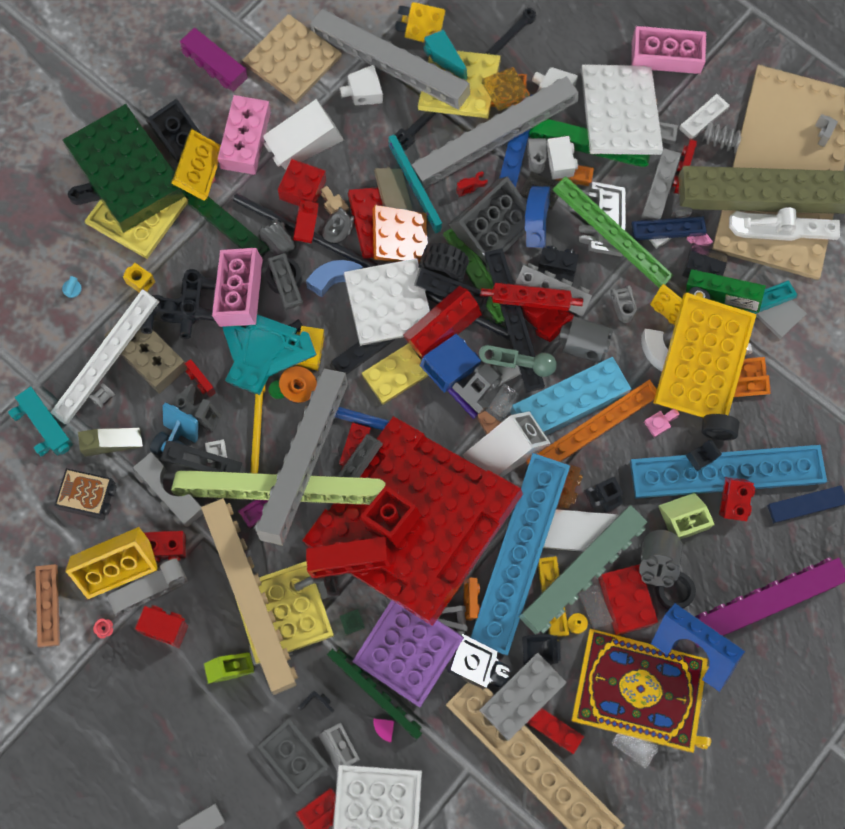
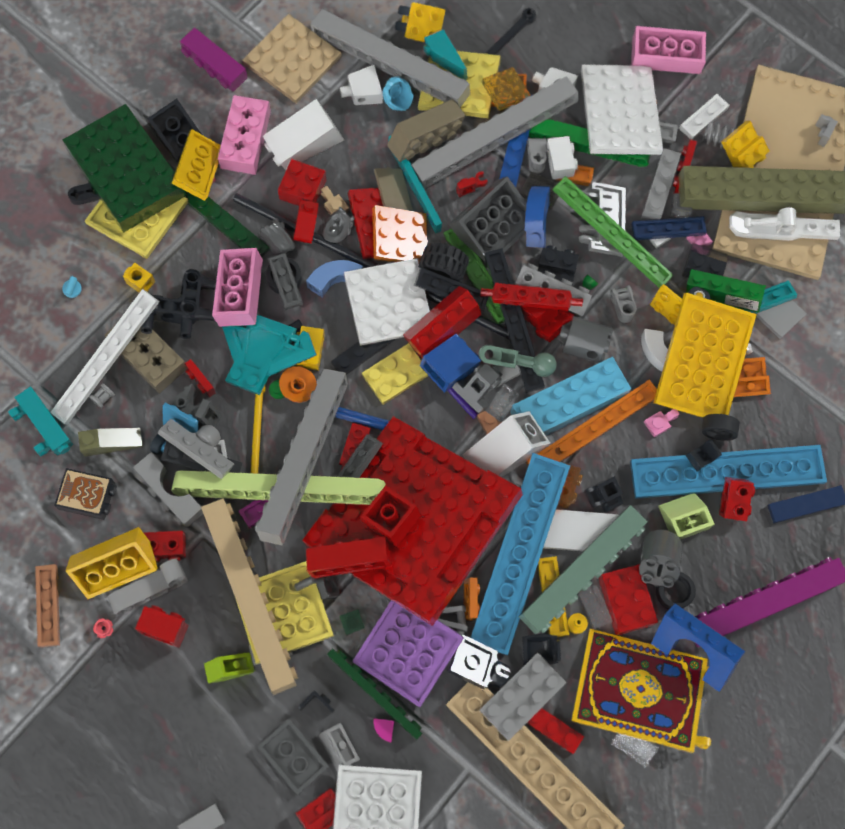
none -> light grey plate [158,419,234,479]
none -> medium azure hair [383,76,414,111]
none -> dark tan brick [387,99,466,162]
none -> green hinge [582,274,599,290]
none -> yellow plate [721,121,770,168]

